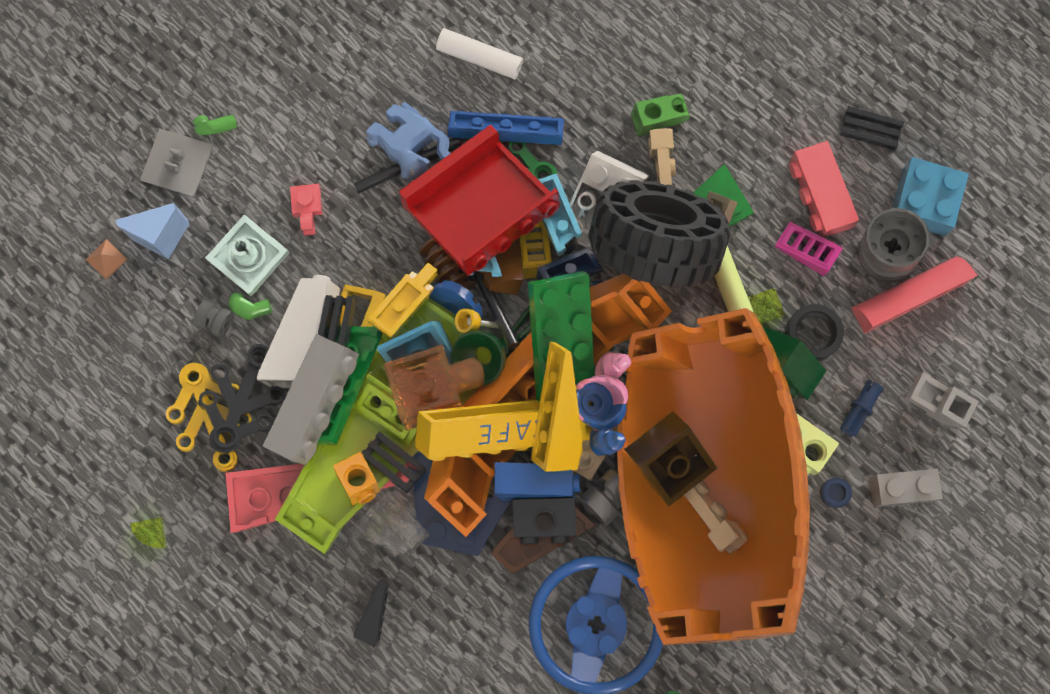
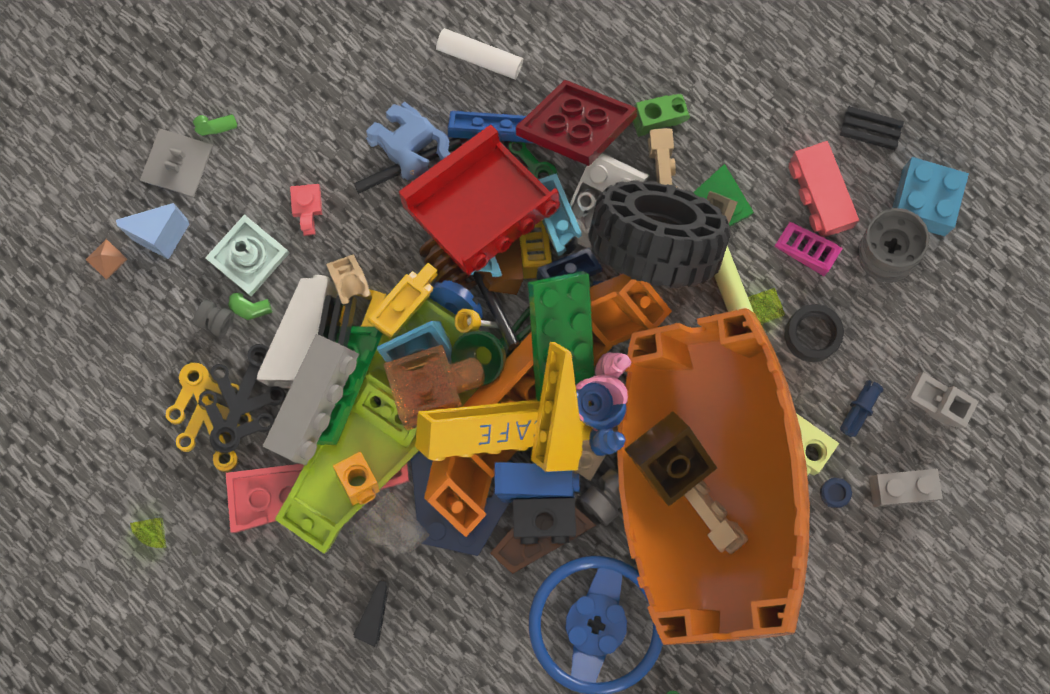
black tile [361,431,426,494] -> none
dark green brick [762,326,826,400] -> none
coral brick [851,256,977,334] -> none
none -> tan plate [326,254,371,304]
none -> dark red plate [516,80,637,166]

